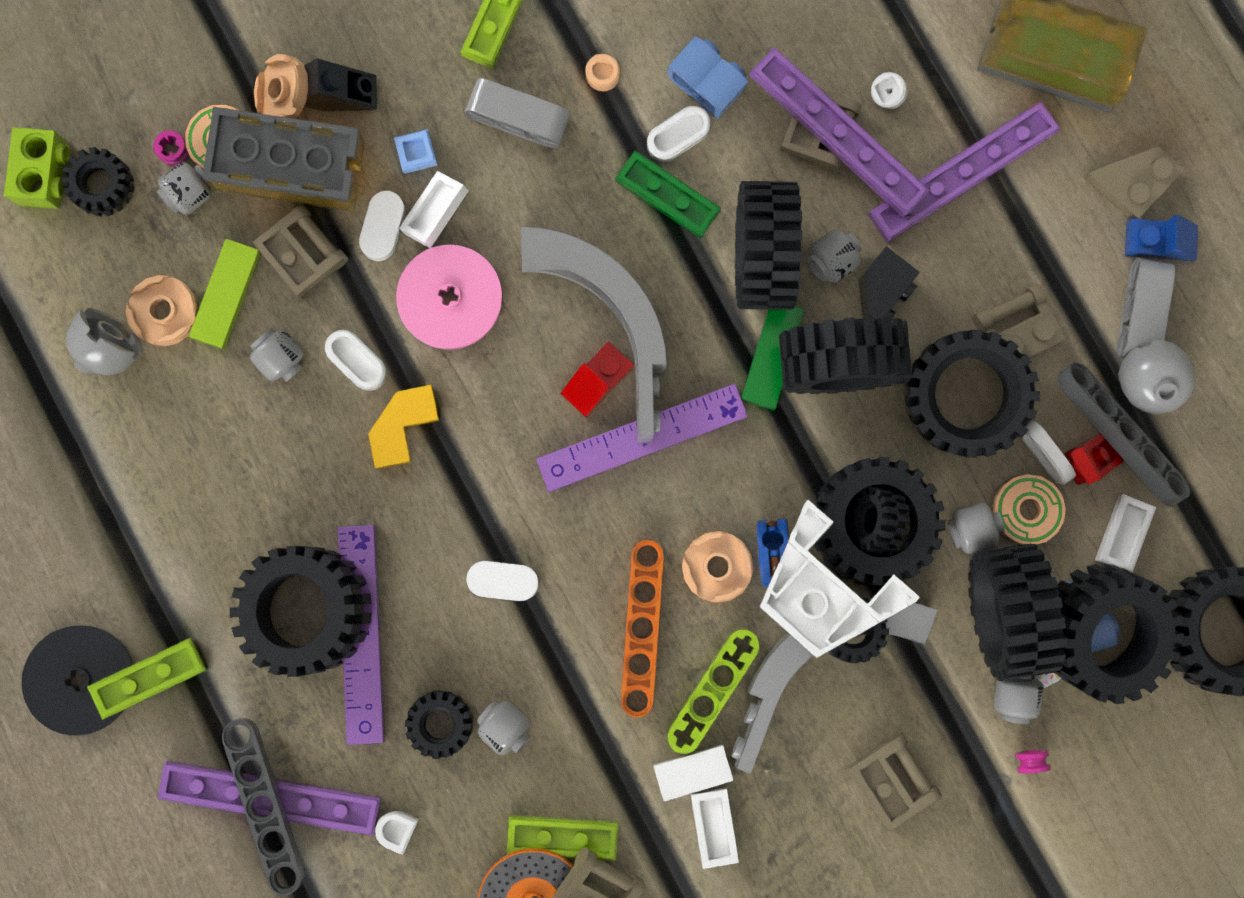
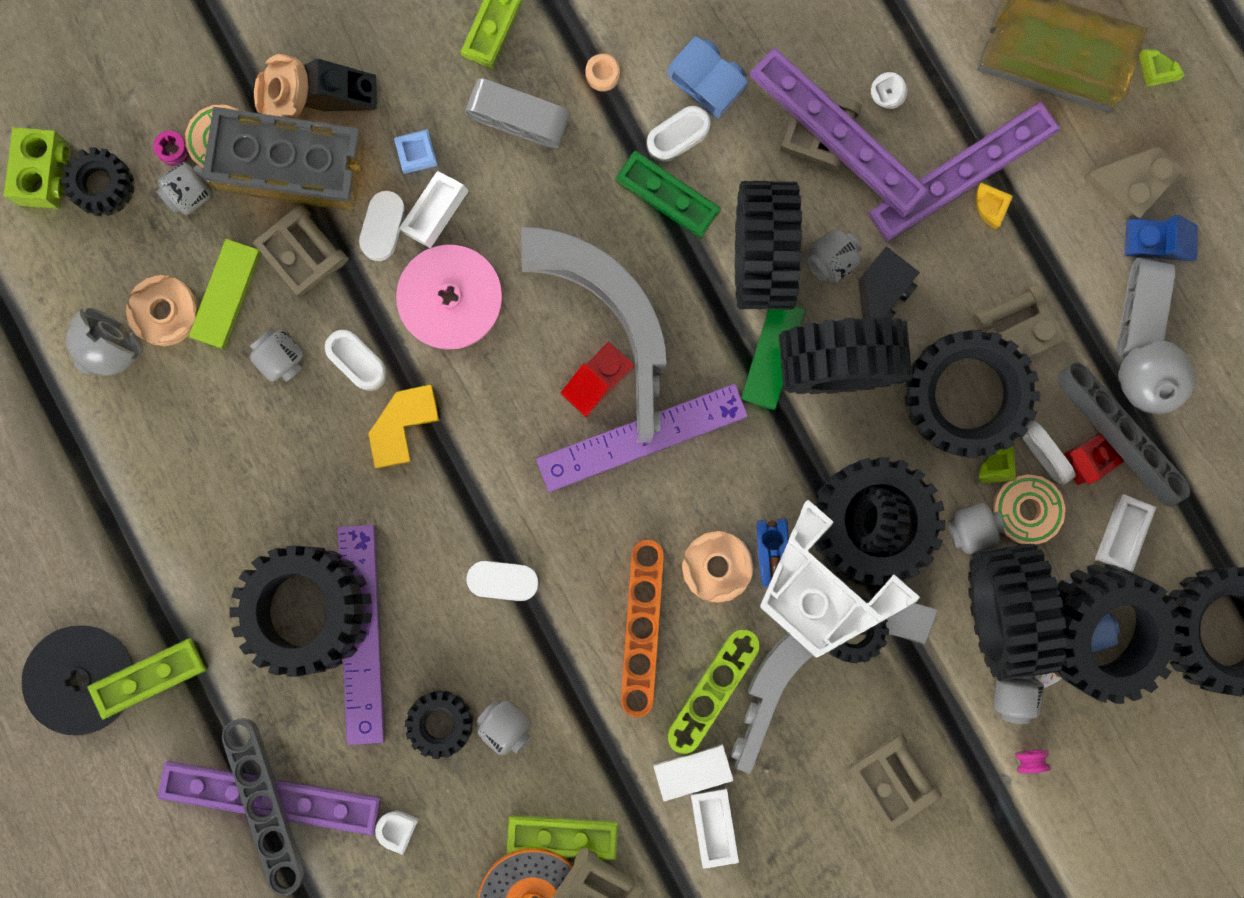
none -> yellow tile [975,182,1013,230]
none -> lime tile [979,445,1016,484]
none -> lime tile [1139,49,1185,87]

